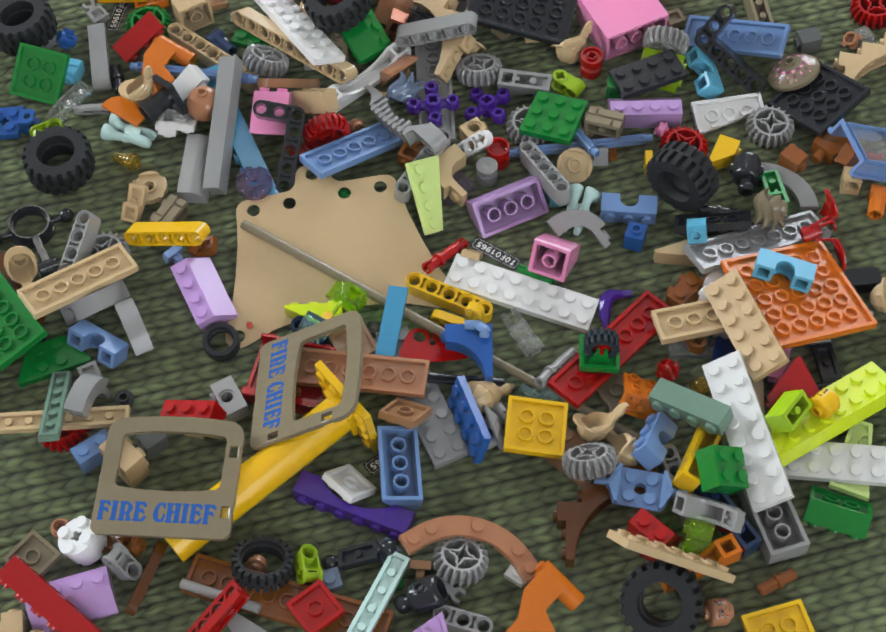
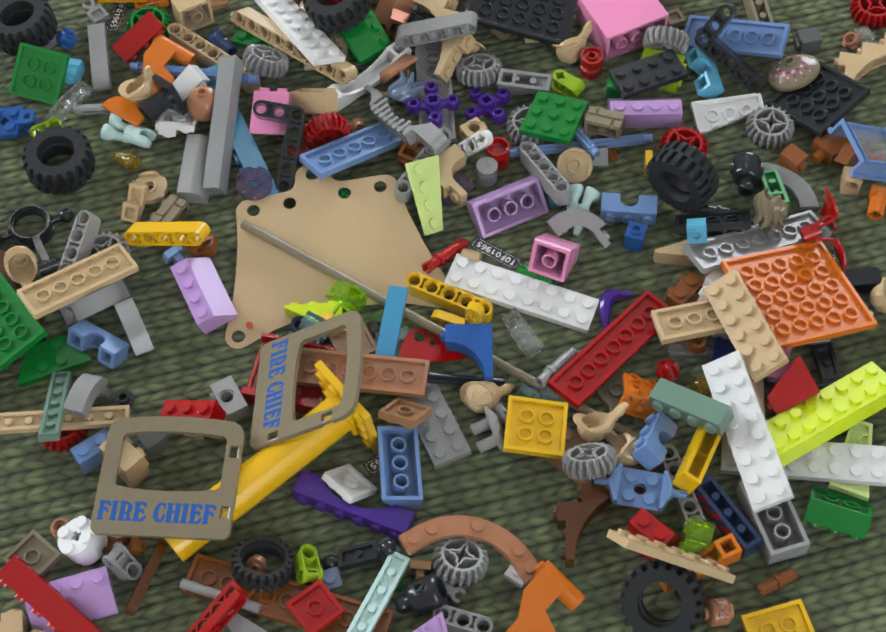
light grey plate [77,360,102,377] -> none
black pin [110,64,125,96] -> none
black tyre [202,323,241,362] -> none
medium nougat beam [257,78,320,88] -> none
blue plate [447,375,492,464] -> none
medium blue arm [464,320,491,338] -> none
plate [579,327,620,373] -> none
bright pink plate [654,121,669,138] -> none
light grey arch [672,491,746,534] -> none
green piece [695,444,749,494] -> none
yellow slope [710,134,742,170] -> none
medium azure arch [752,247,817,294] -> none
lime brick [764,389,813,433] -> none
yellow head [810,389,840,419] -> none

